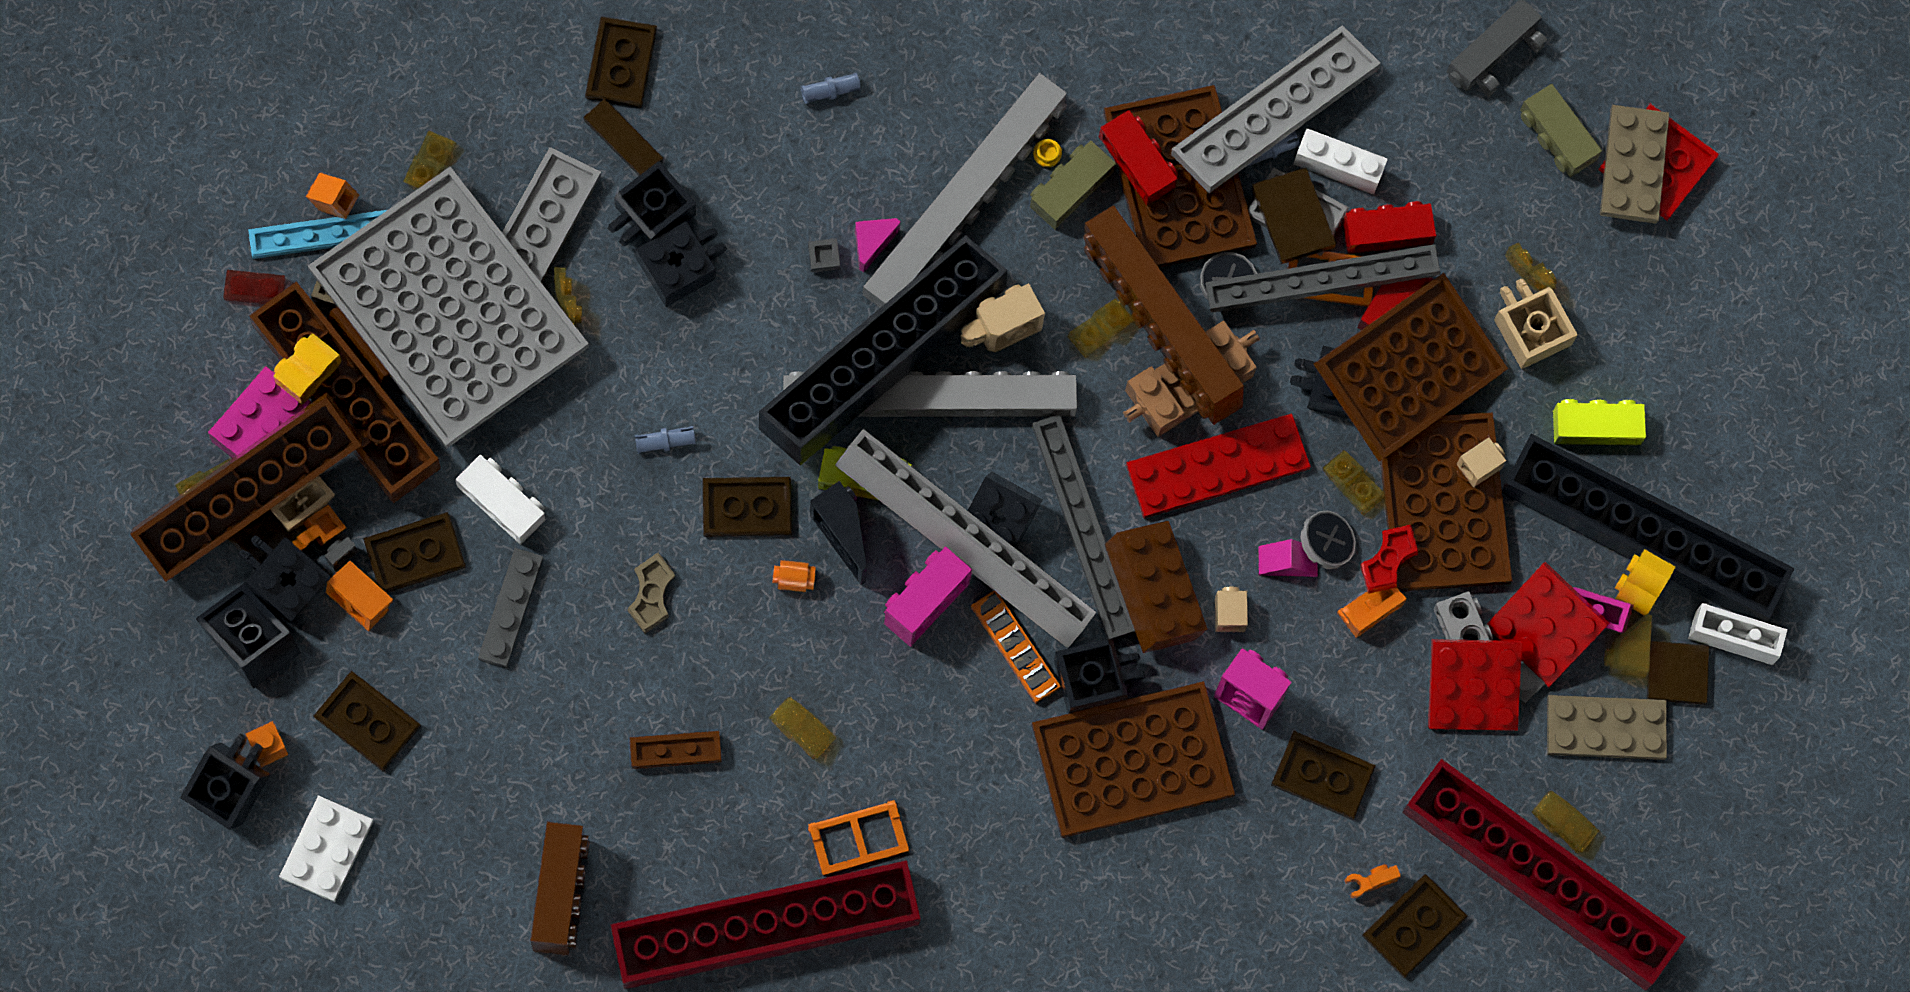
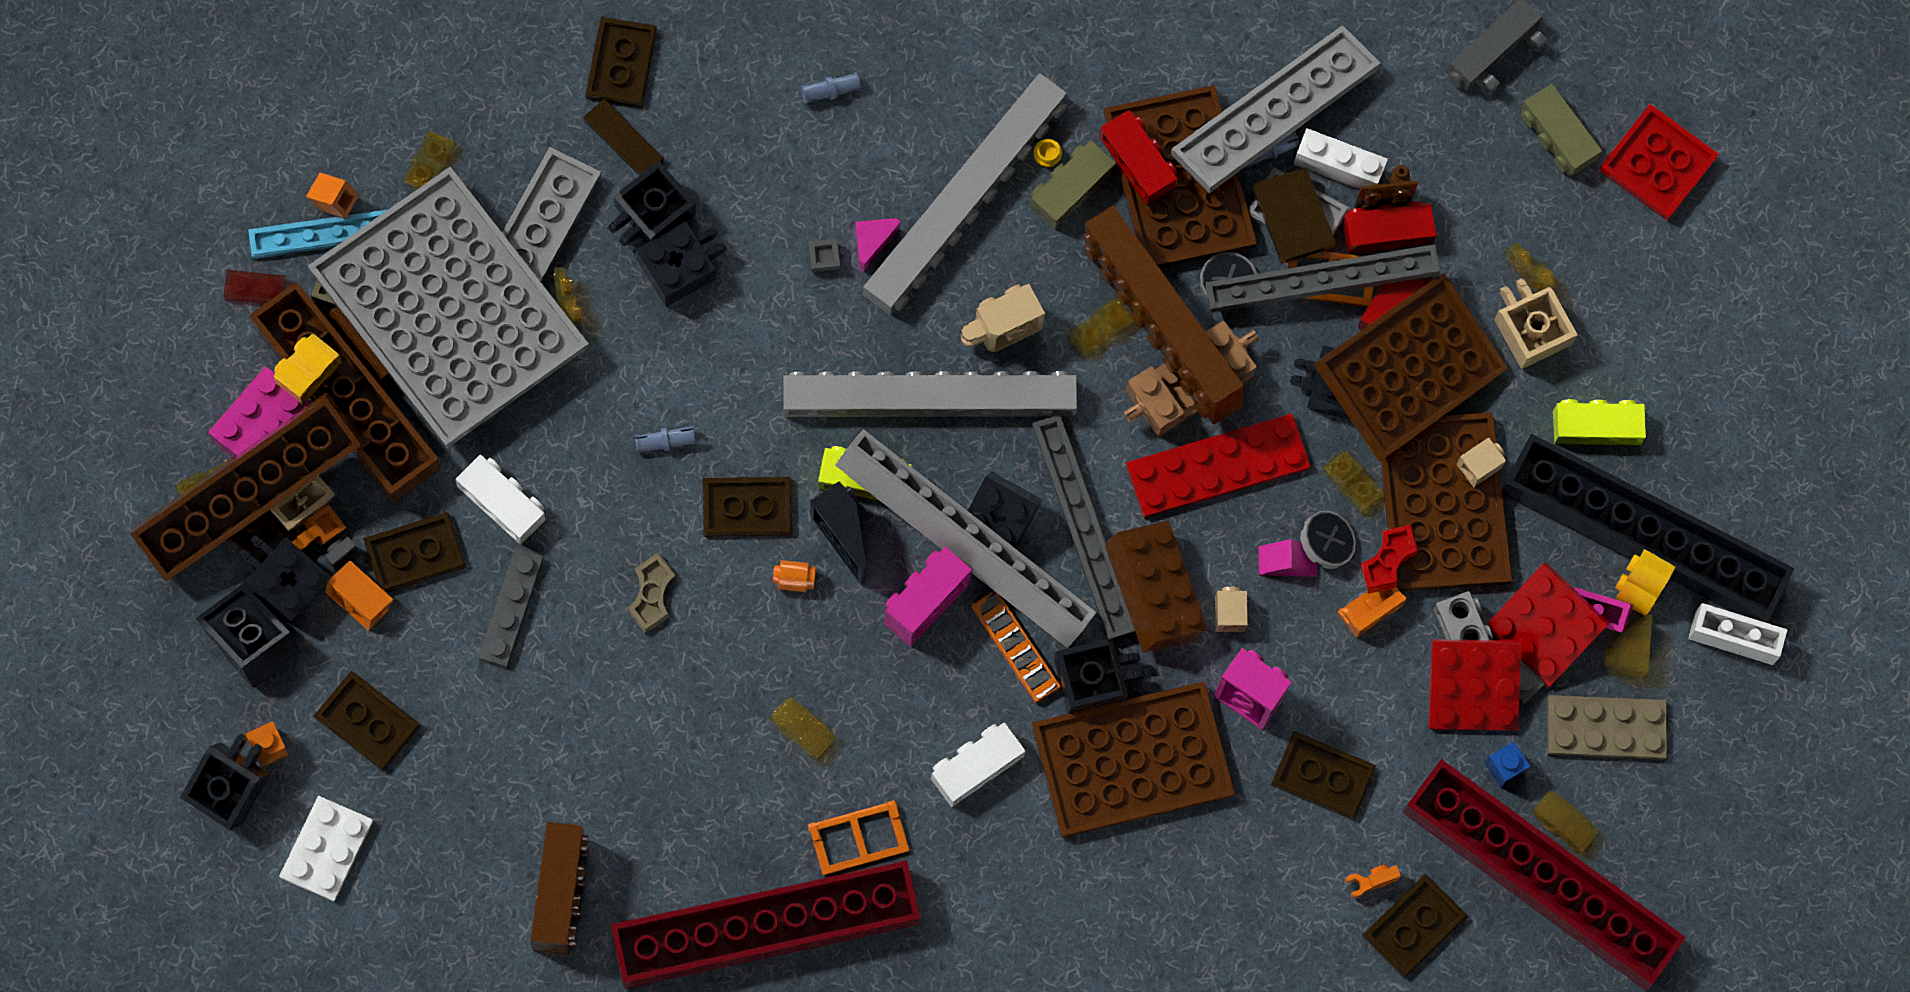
reddish brown plate [630,731,721,769] -> none
black brick [759,235,1008,466] -> none
dark tan plate [1600,105,1669,224] -> none
dark brown tile [1647,641,1709,705] -> none
none -> white brick [931,723,1025,807]
none -> reddish brown hinge [1354,165,1418,211]
none -> blue brick [1485,742,1530,788]

